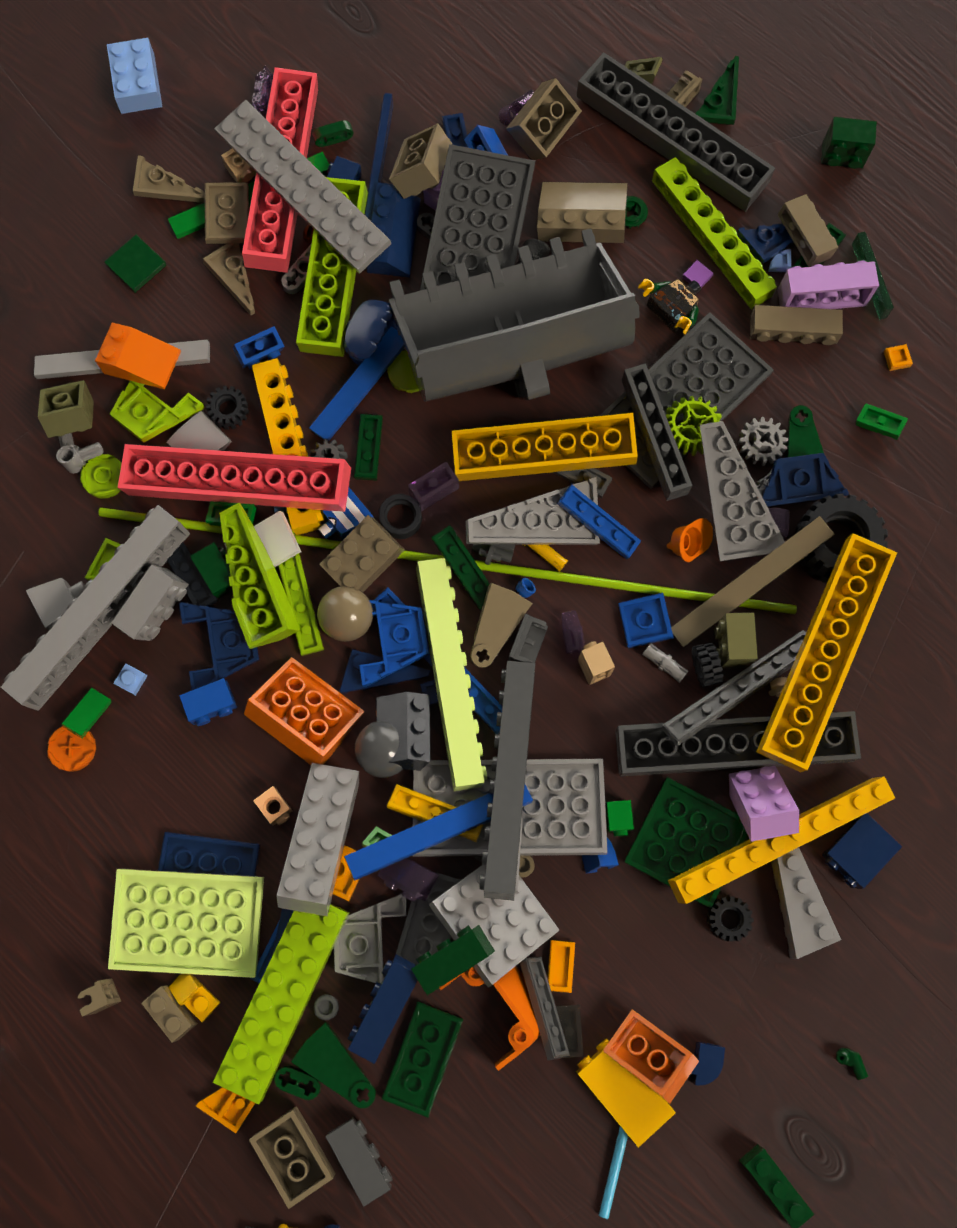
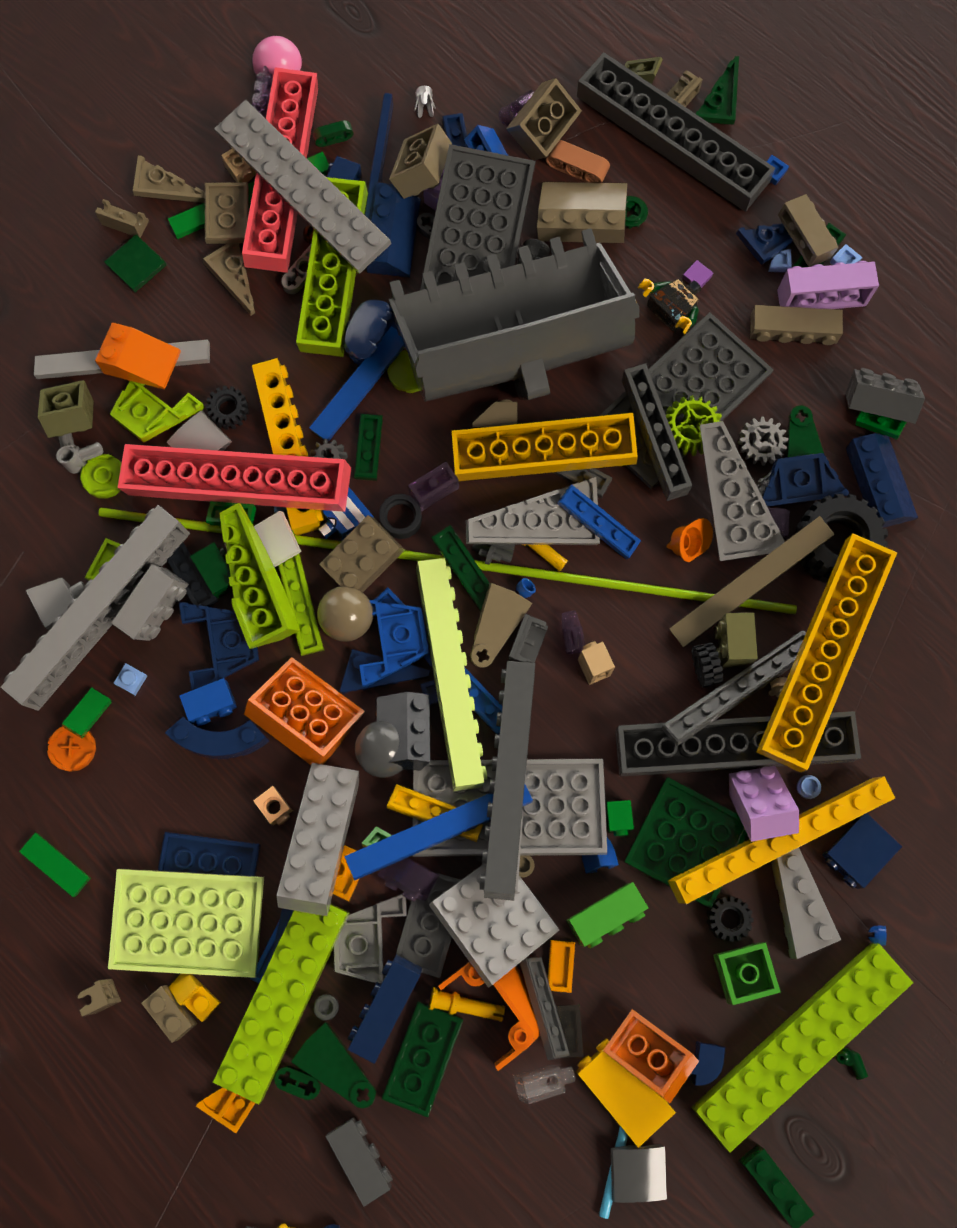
light blue brick [107,38,162,114] -> none
blue brick [233,326,285,369] -> none
dark tan brick [249,1106,336,1209] -> none
dark green brick [411,925,495,995] -> none
blue tile [618,593,674,648] -> none
light grey pin [642,643,688,683] -> none
lime brick [652,157,777,310] -> none
dark green brick [821,117,877,169] -> none
clear green tile [852,232,894,320] -> none
light orange tile [883,344,913,371] -> none
none -> green tile [19,833,91,897]
none -> dark tan hinge [95,199,149,238]
none -> dark blue brick [165,717,269,759]
none -> bright pink piece [252,36,302,84]
none -> flat silver piece [414,86,436,118]
none -> yellow pin [429,987,505,1022]
none -> dark tan slope [472,400,517,429]
none -> clear torso [513,1065,575,1104]
none -> nougat beam [546,140,610,183]
none -> bright green brick [566,882,649,948]
none -> dark grey slope [610,1144,667,1203]
none -> lime brick [691,943,913,1153]
none -> bright green brick [713,942,781,1005]
none -> blue plate [766,155,789,186]
none -> light blue plate [797,775,821,799]
none -> light blue plate [830,244,862,265]
none -> dark grey brick [845,368,925,424]
none -> dark blue slope [846,433,918,528]
none -> blue hinge [868,925,887,946]

